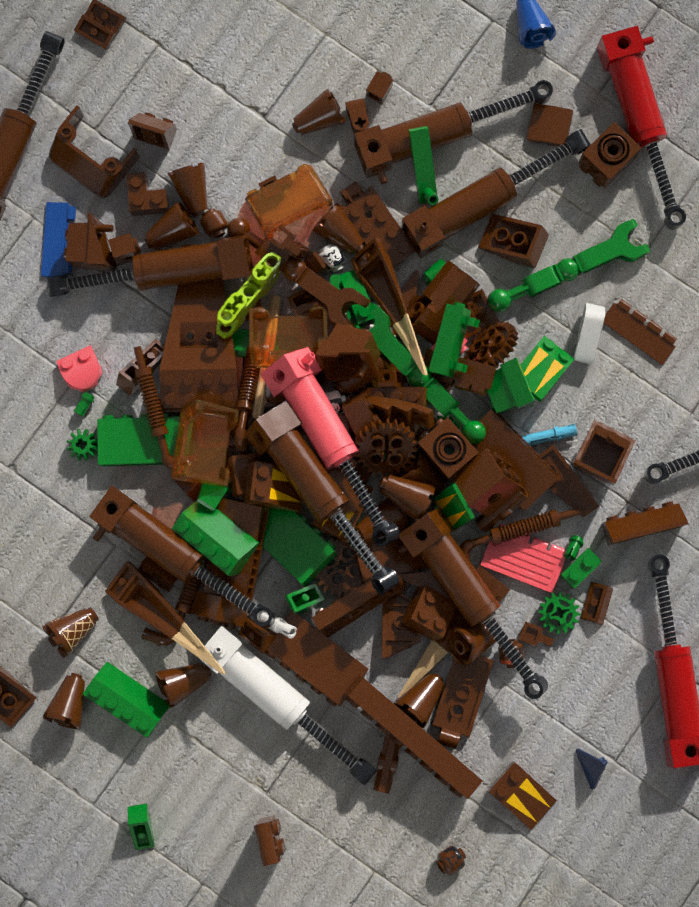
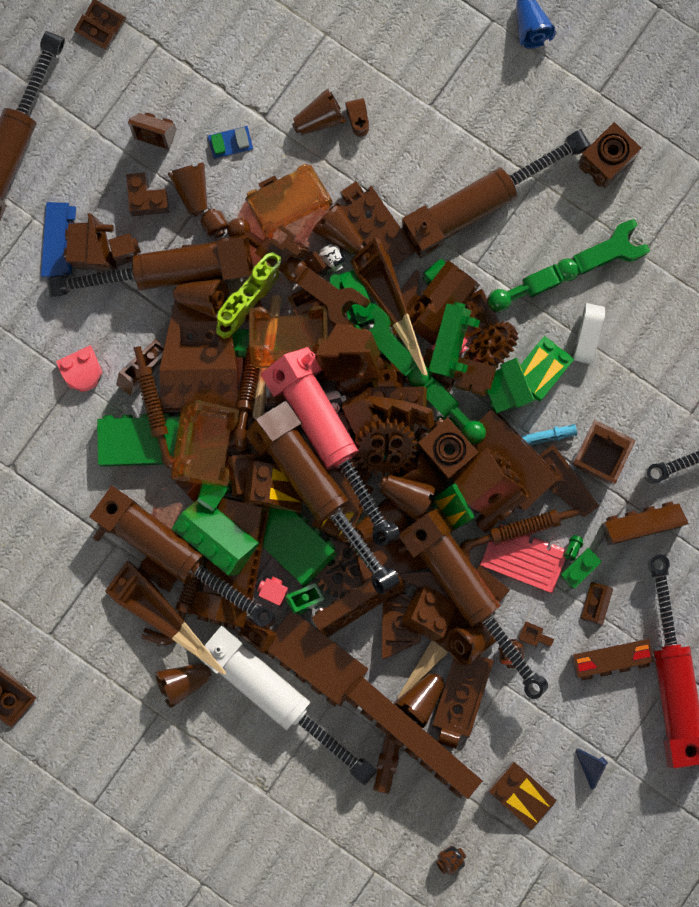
reddish brown cone [42,607,99,658] -> none
reddish brown cone [42,673,85,729] -> none
reddish brown windscreen [49,105,140,198] -> none
green gear [66,429,98,461] -> none
green pin [73,392,95,417] -> none
green slope [83,662,169,738] -> none
green slope [127,803,155,850] -> none
reddish brown cone [144,202,199,250] -> none
white pin [247,612,297,639] -> none
reddish brown hinge [253,815,286,866] -> none
reddish brown piece [354,80,553,184] -> none
reddish brown brick [366,71,393,104] -> none
green piece [408,126,439,205] -> none
reddish brown slope [479,214,549,268] -> none
reddish brown slope [527,104,573,147] -> none
green gear [538,592,580,634] -> none
red piece [597,25,686,230] -> none
reddish brown windscreen [603,299,677,365] -> none
none -> reddish brown cone [173,279,229,318]
none -> piece [208,126,253,159]
none -> coral brick [257,576,289,607]
none -> reddish brown brick [571,639,654,681]

